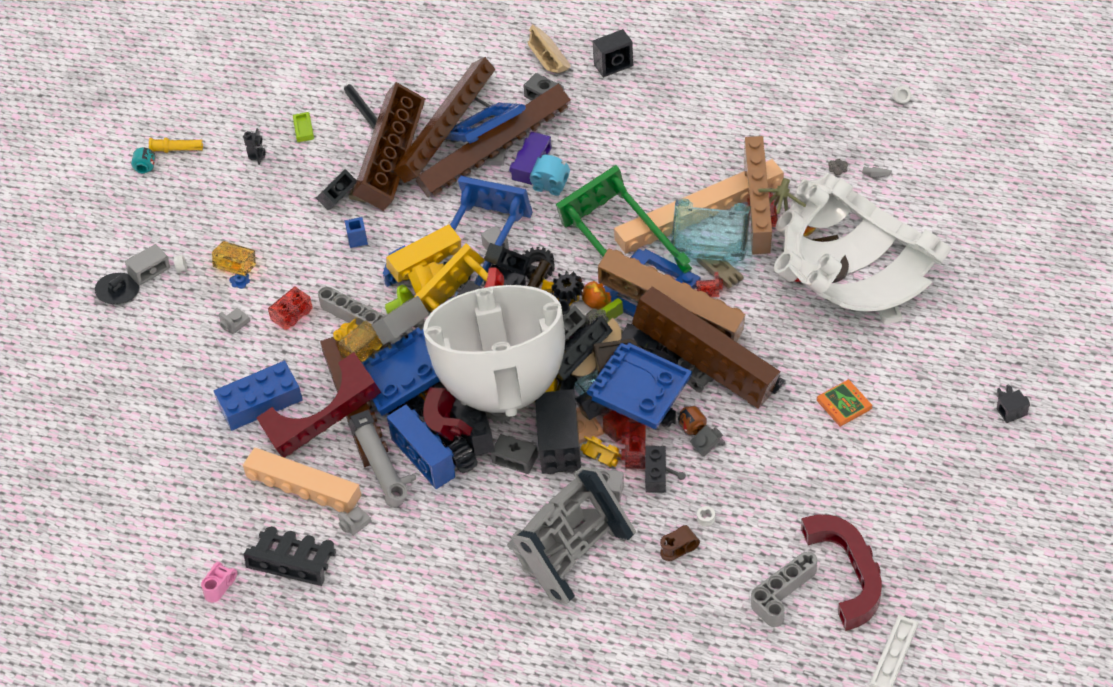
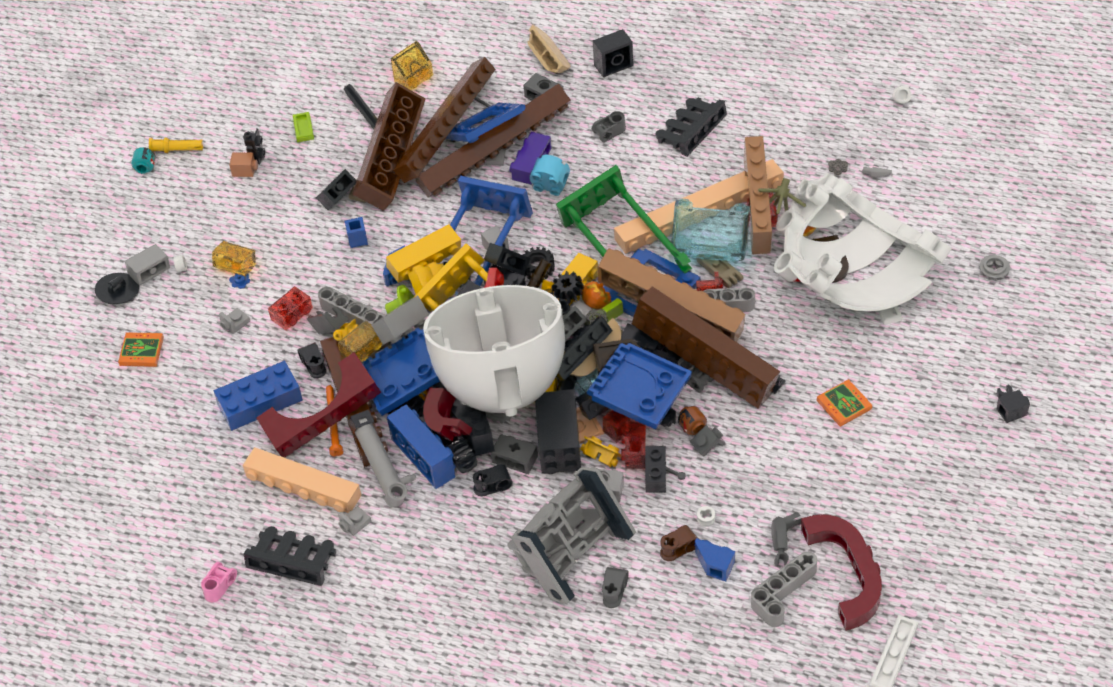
none -> tile [118,332,164,367]
none -> nougat brick [229,152,258,177]
none -> black piece [297,342,326,379]
none -> dark grey hinge [307,307,349,335]
none -> orange bar [326,385,343,457]
none -> clear yellow slope [390,41,433,90]
none -> black piece [472,464,513,497]
none -> yellow brick [562,253,598,292]
none -> dark grey piece [591,111,626,142]
none -> dark grey piece [602,567,629,608]
none -> black fence [655,97,727,157]
none -> blue slope [695,538,735,582]
none -> light grey beam [703,288,755,312]
none -> dark grey arm [771,512,801,566]
none -> light grey gear [979,255,1010,280]

